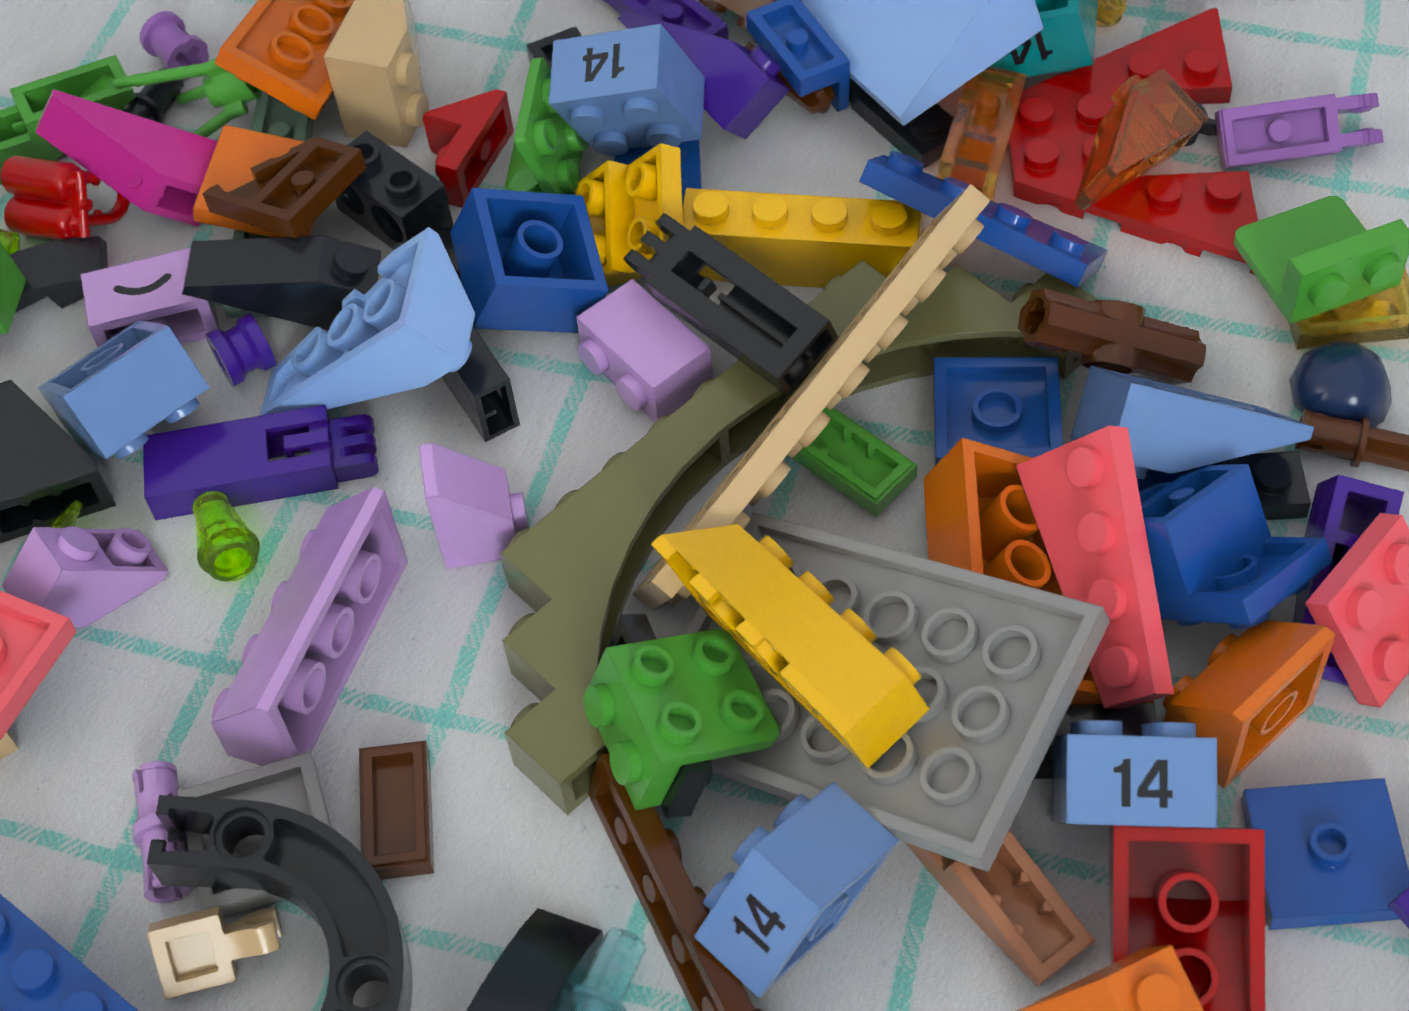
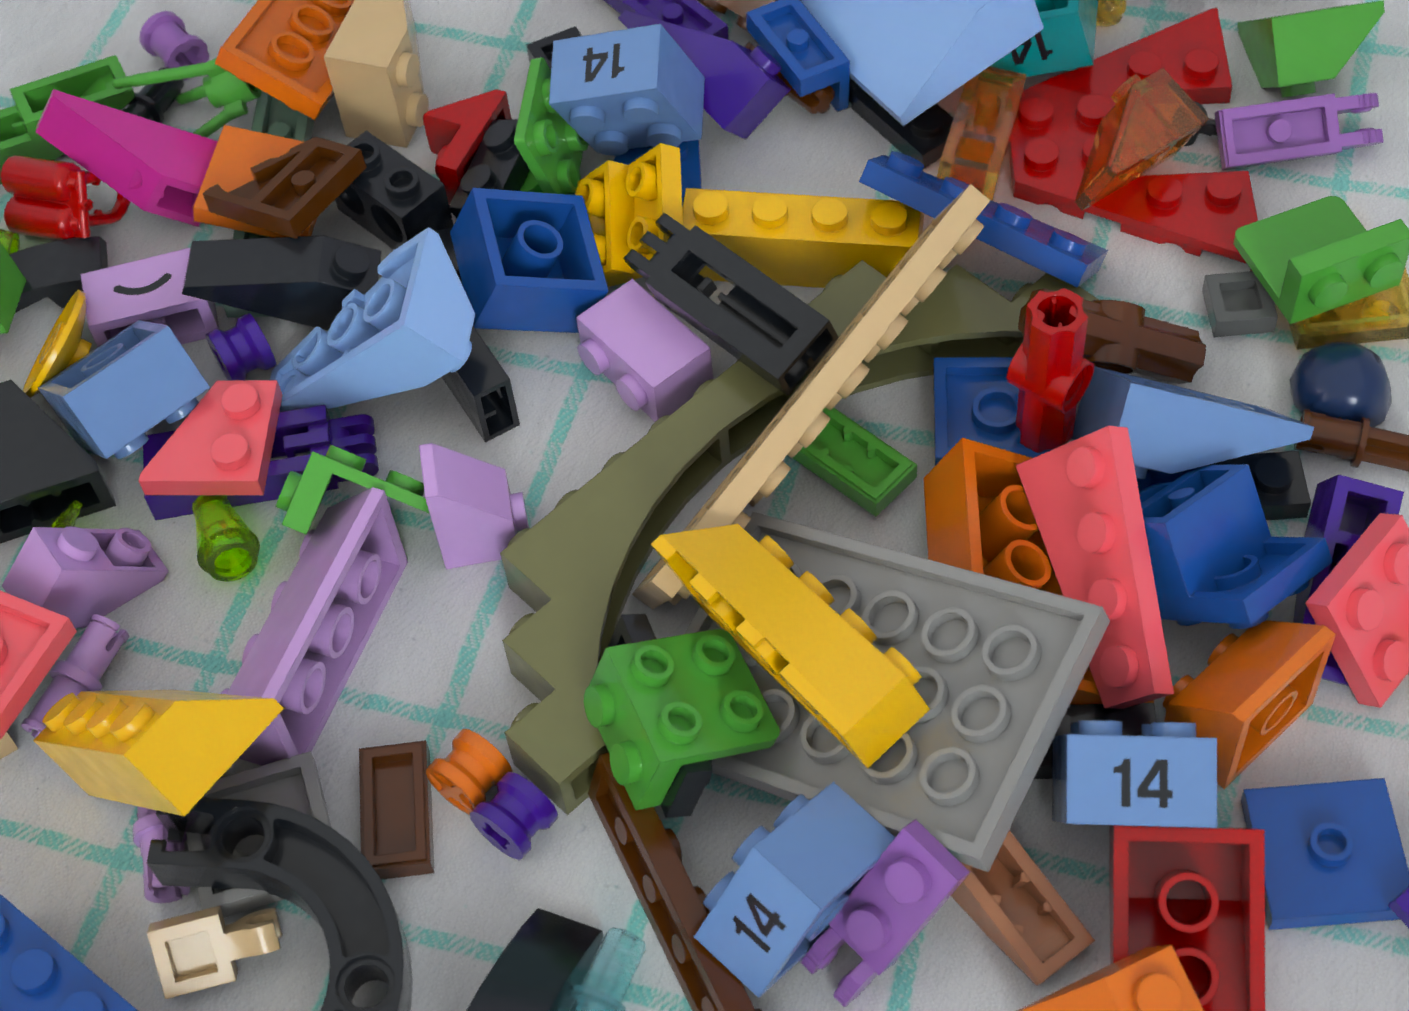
none -> lavender pin [21,614,129,738]
none -> yellow dish [23,290,92,398]
none -> yellow slope [33,690,284,816]
none -> coral wing [139,380,283,496]
none -> bright green bracket [275,445,430,535]
none -> orange wheel [425,729,513,815]
none -> black plate [448,119,530,219]
none -> dark purple wheel [470,771,558,860]
none -> medium lavender hinge [801,819,970,1007]
none -> red piece [1006,288,1095,453]
none -> dark grey plate [1202,271,1278,337]
none -> bright green slope [1237,0,1385,97]

